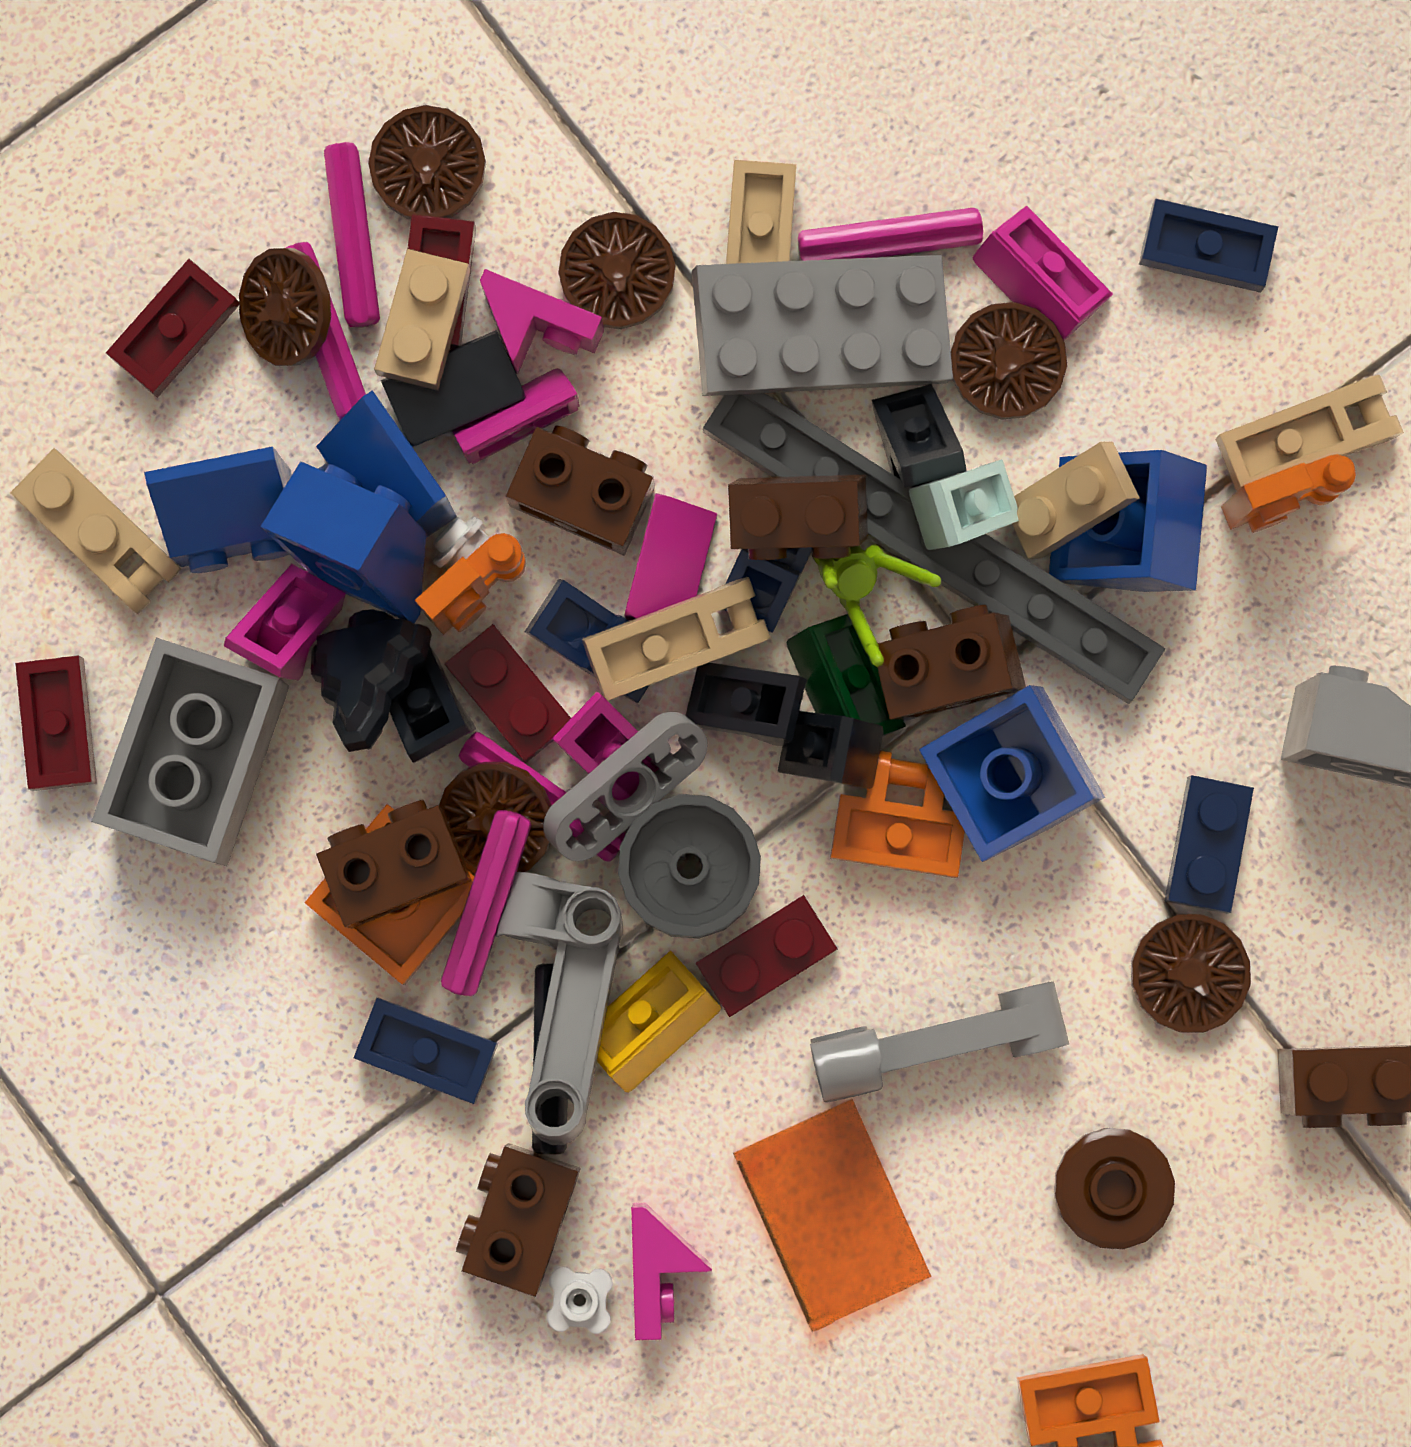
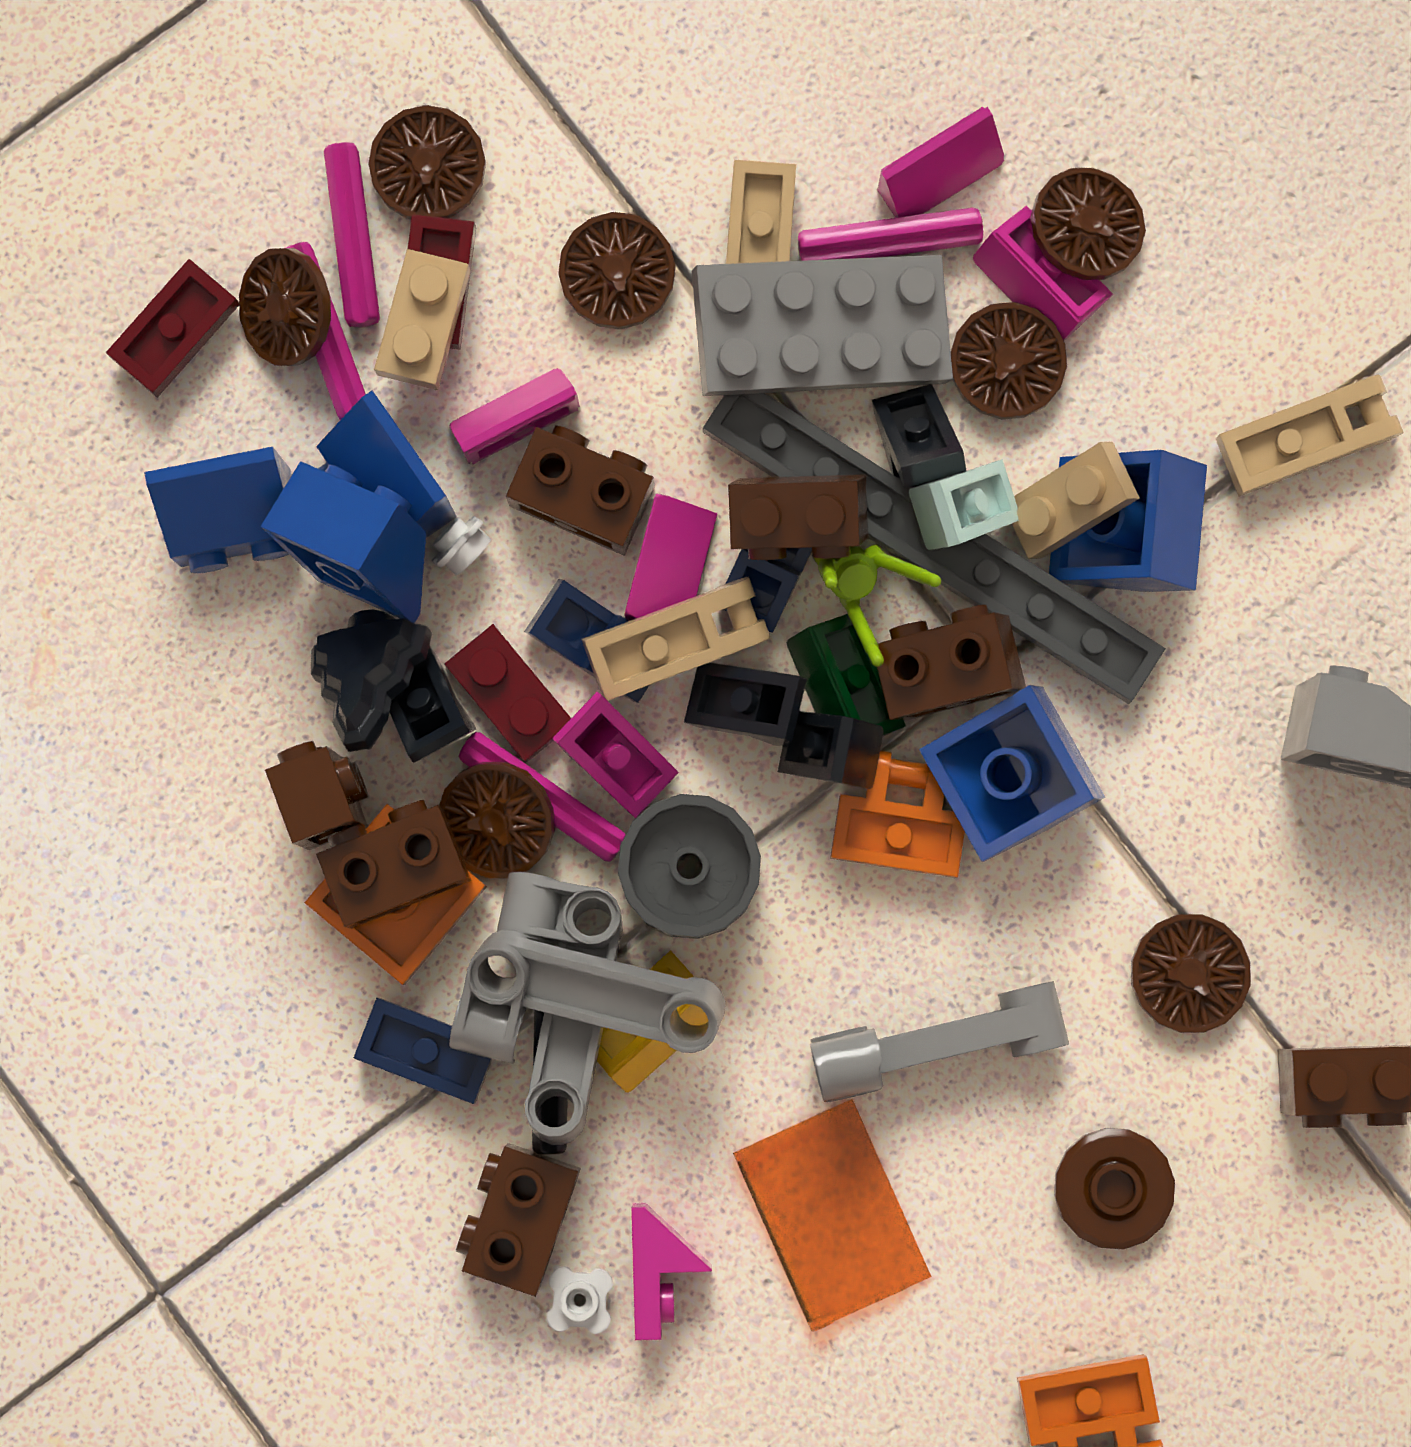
tan plate [10,448,181,614] -> none
dark red plate [15,655,97,791] -> none
light grey brick [91,637,289,866] -> none
dark pink slope [224,563,346,681] -> none
black slope [381,330,526,447] -> none
orange plate [415,533,526,635] -> none
dark pink axle [441,810,531,996] -> none
dark pink slope [480,269,604,374] -> none
light grey beam [543,712,708,861] -> none
dark red plate [696,895,838,1017] -> none
dark blue plate [1138,198,1279,293] -> none
dark blue plate [1164,775,1254,914] -> none
orange plate [1221,454,1356,533] -> none
none -> reddish brown brick [265,741,369,850]
none -> light grey piece [449,930,725,1064]
none -> dark pink slope [877,107,1004,218]
none -> reddish brown wheel [1030,168,1146,280]

